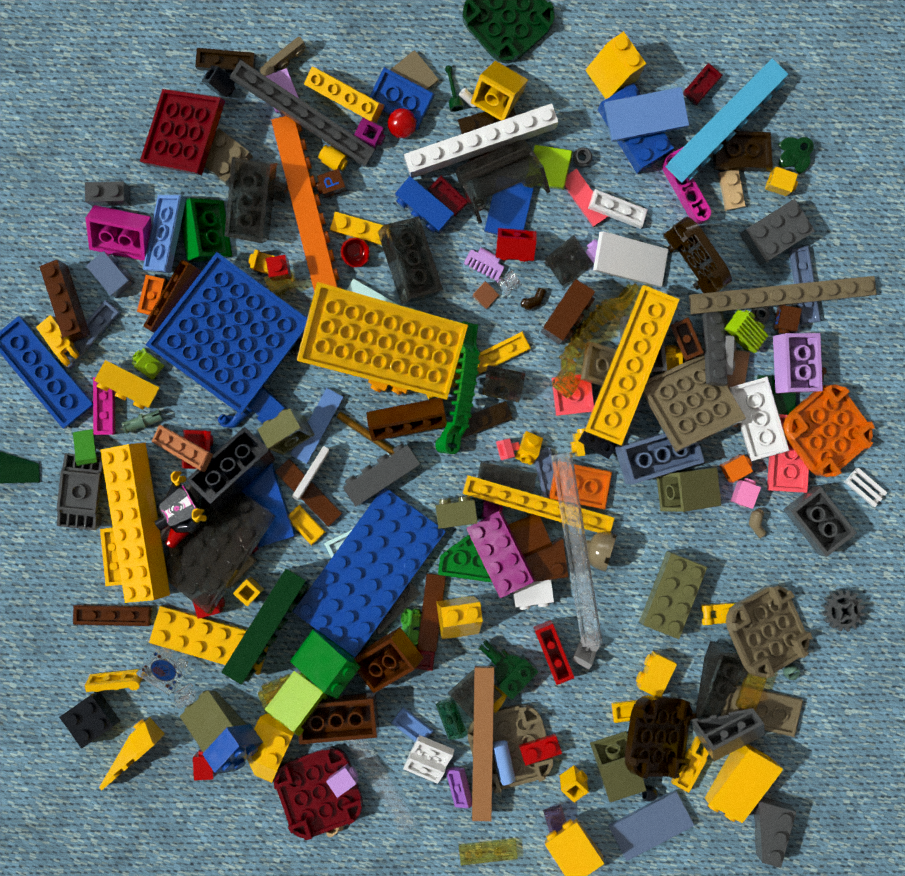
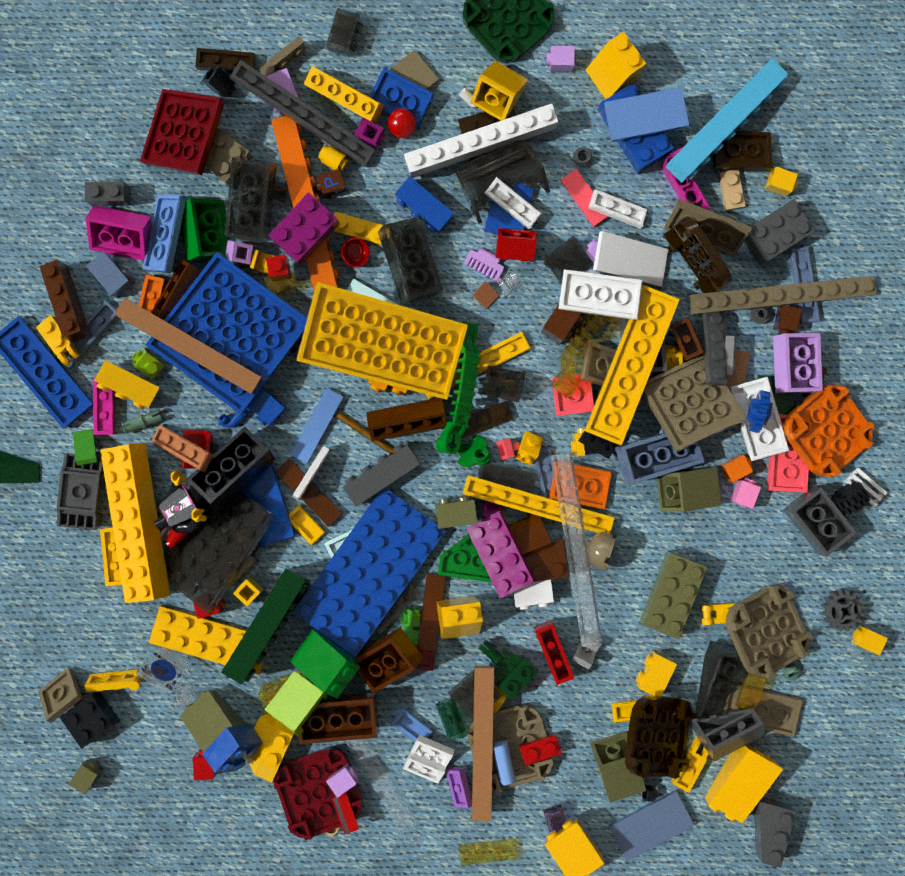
reddish brown tile [73,605,152,626] -> none
yellow wedge [99,717,165,790] -> none
olive brick [258,408,315,455] -> none
dark red plate [428,176,468,217] -> none
dark green hinge [445,65,465,112] -> none
dark brown arm [521,288,547,310] -> none
lime tile [526,145,573,190] -> none
yellow brick [559,765,589,802] -> none
dark red plate [683,63,723,106] -> none
lime brick [724,310,768,353] -> none
dark tan arm [749,508,767,538] -> none
dark green plate [778,137,814,174] -> none
none -> dark tan plate [38,667,82,723]
none -> olive brick [69,759,103,795]
none -> medium nougat tile [114,298,262,394]
none -> lavender brick [225,240,253,264]
none -> magenta brick [268,192,340,266]
none -> clear smoke brick [326,8,363,58]
none -> red sticker [332,793,359,834]
none -> green plate [457,434,491,467]
none -> white tile [484,177,542,229]
none -> lavender brick [546,46,575,72]
none -> white tile [558,269,643,320]
none -> dark tan tile [664,199,752,256]
none -> blue gear [746,390,773,433]
none -> black tyre [830,482,870,516]
none -> yellow brick [852,626,888,656]

